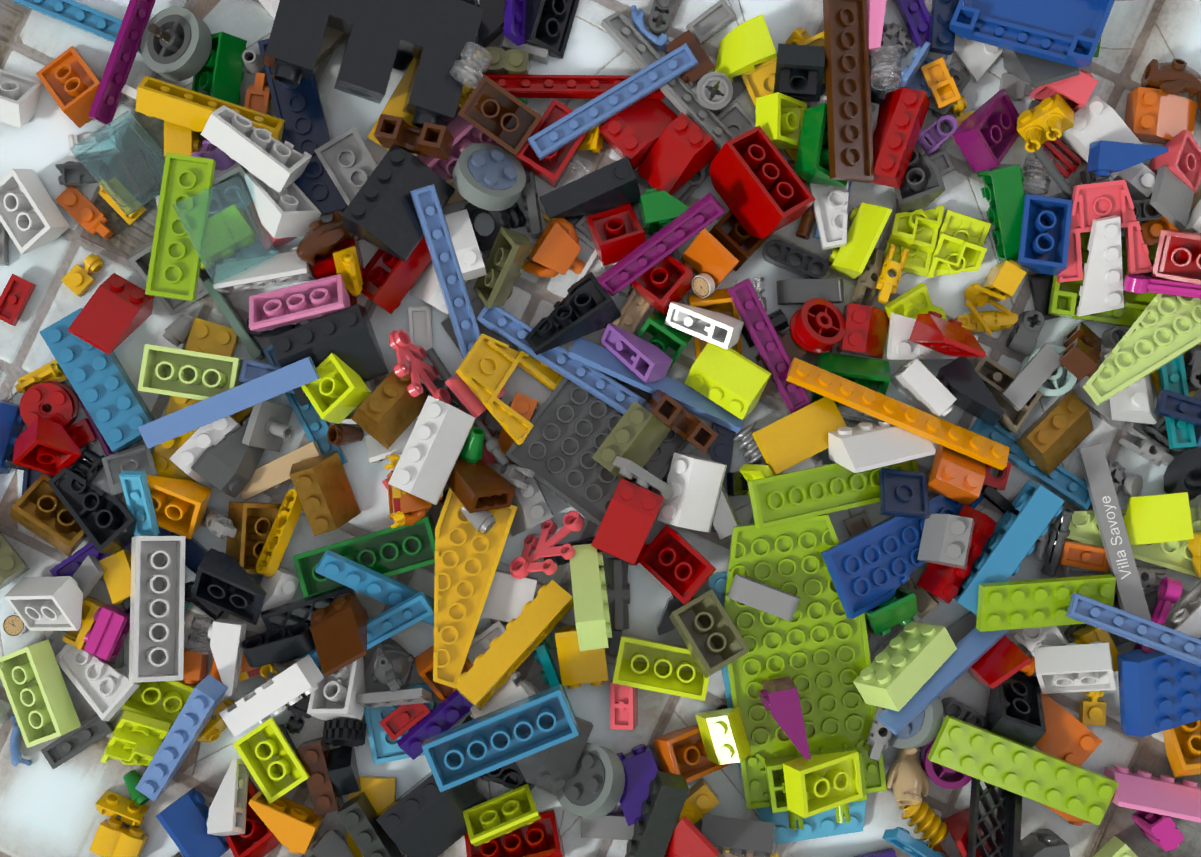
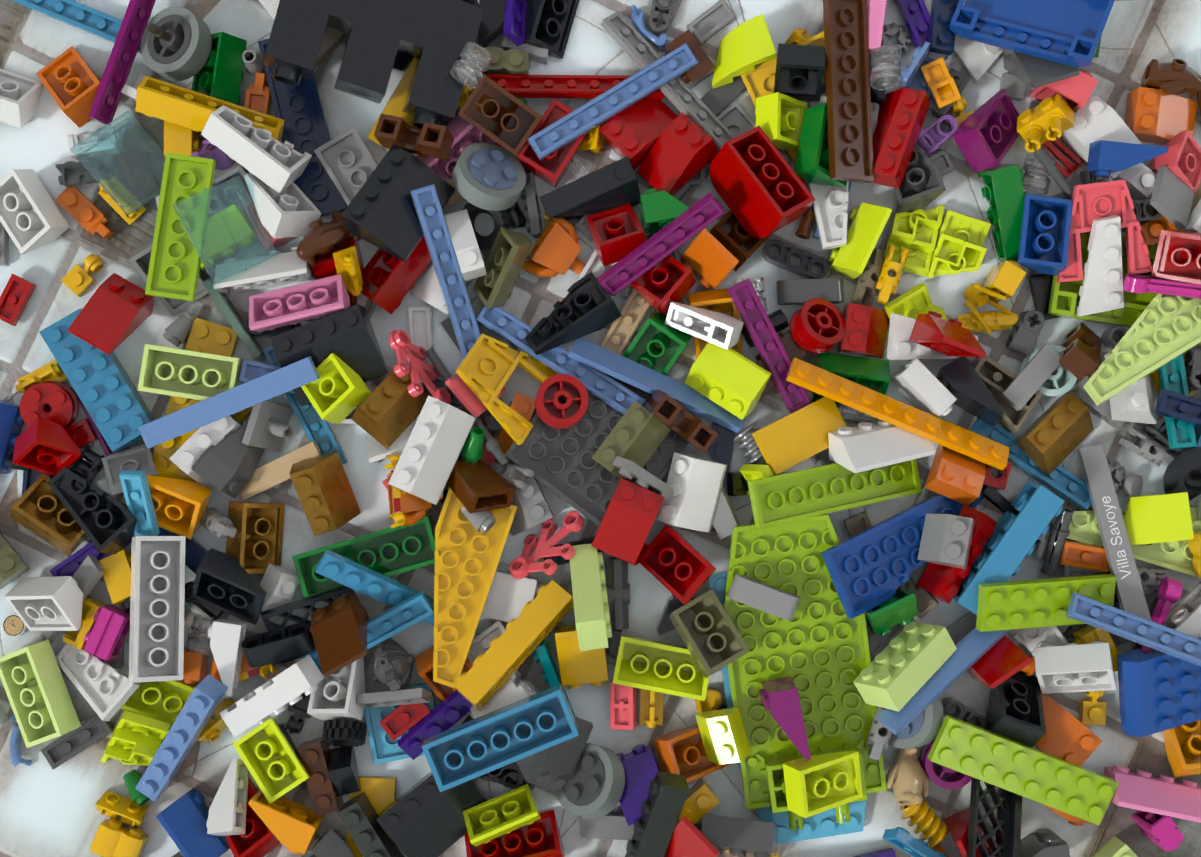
yellow beam [256,489,303,577] -> none
reddish brown cone [327,424,364,446] -> none
medium lavender slope [600,323,673,383] -> none
tile [692,273,715,298] -> none
light grey gear [695,72,733,110] -> none
dark blue tile [879,468,929,519] -> none
none -> red wheel [535,374,588,429]
none -> yellow hinge [639,689,663,728]
none -> yellow tile [695,688,722,713]

